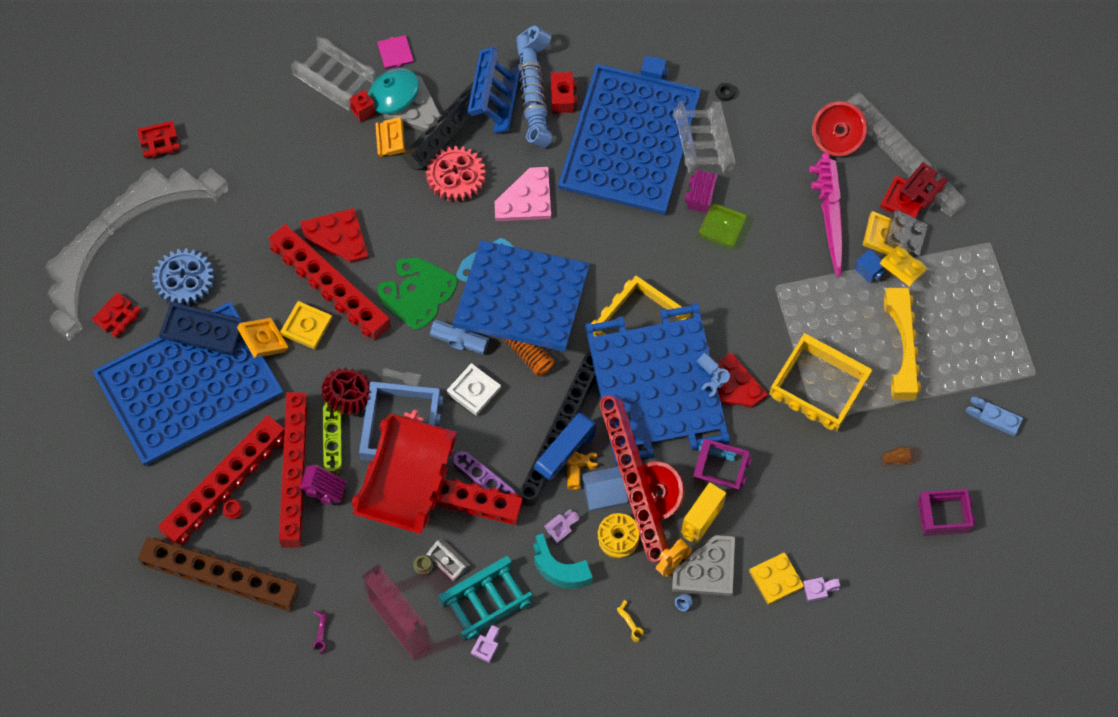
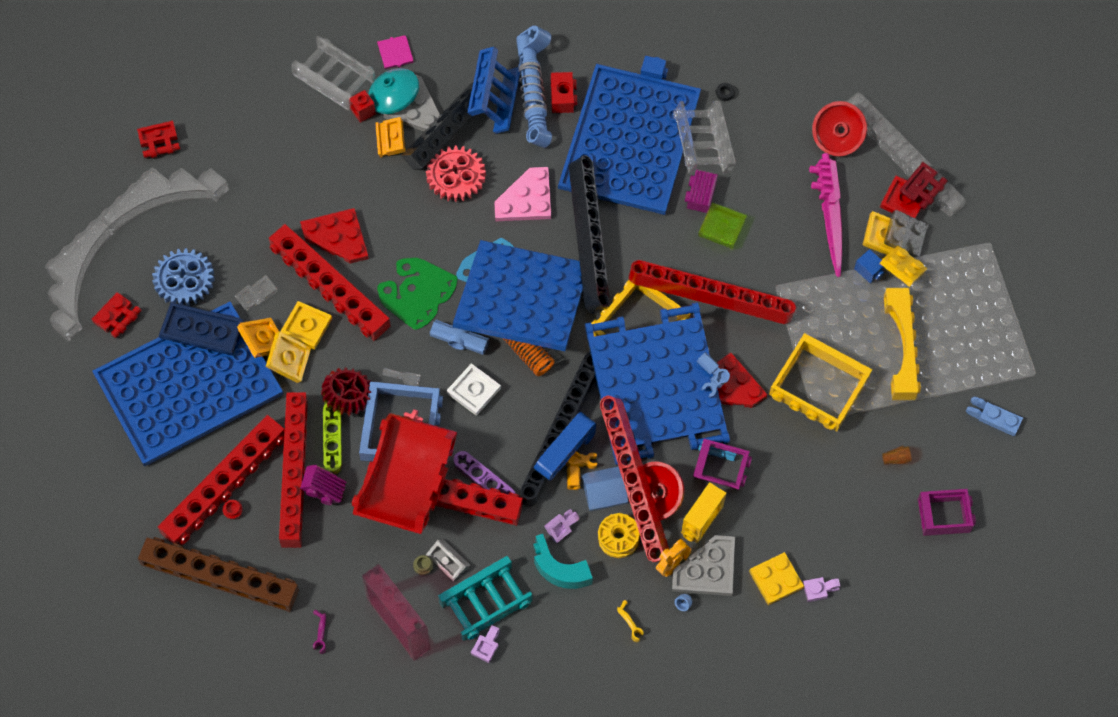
none -> clear slope [235,275,279,310]
none -> yellow plate [266,331,311,383]
none -> black beam [569,155,610,314]
none -> red beam [629,260,796,324]

